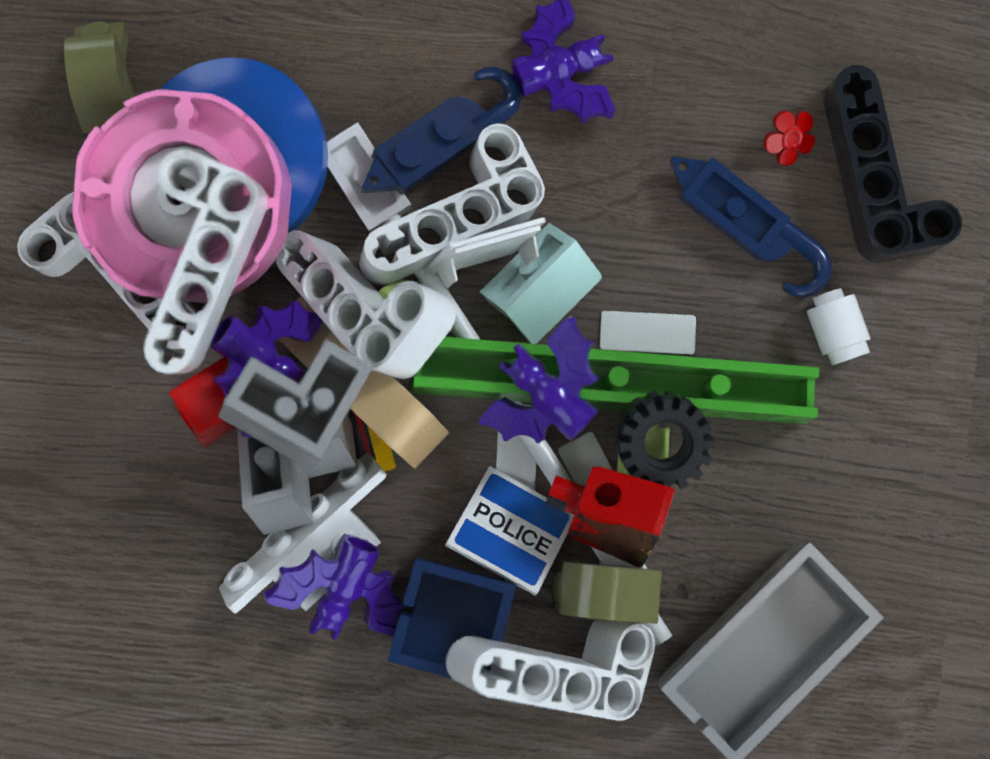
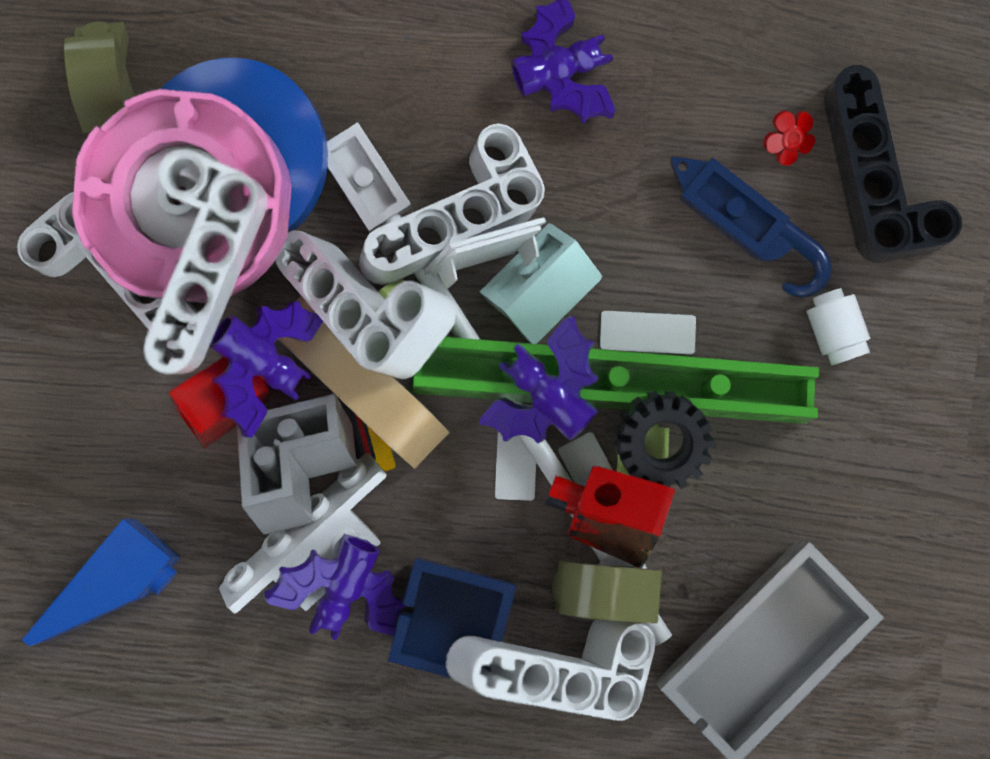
light grey brick [218,339,373,470] -> none
dark blue plate [361,67,521,196] -> none
piece [445,466,573,596] -> none
none -> blue slope [22,519,181,647]

